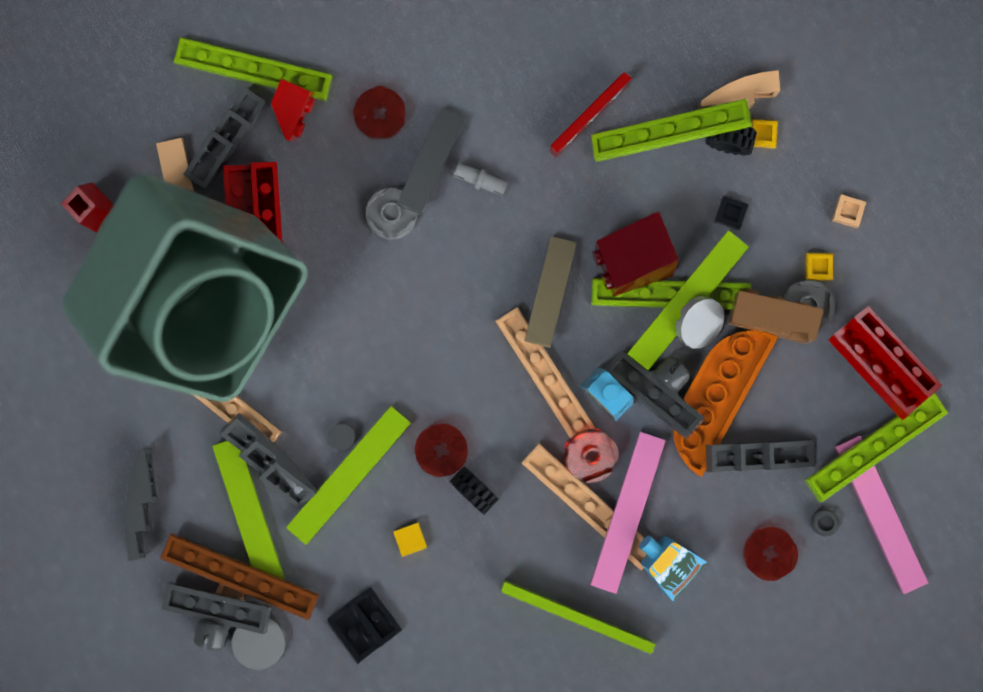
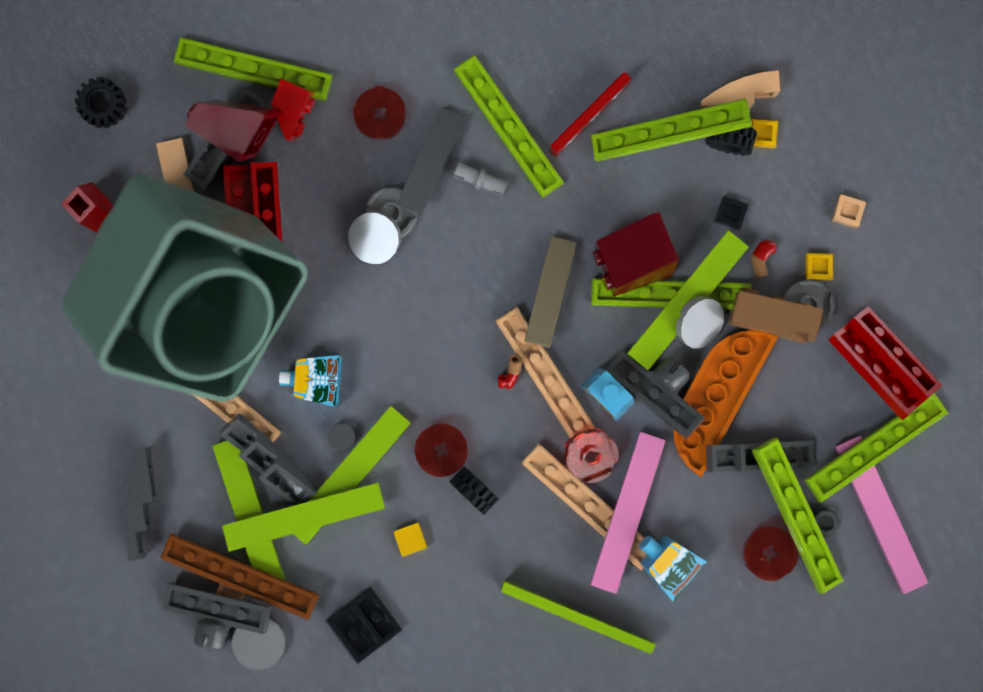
none -> black tyre [75,77,127,128]
none -> dark red slope [185,100,282,162]
none -> lime tile [222,482,385,552]
none -> torso [279,355,342,407]
none -> tile [348,211,401,264]
none -> lime tile [453,55,564,199]
none -> arm [498,354,522,390]
none -> arm [751,240,777,279]
none -> lime tile [752,438,844,594]

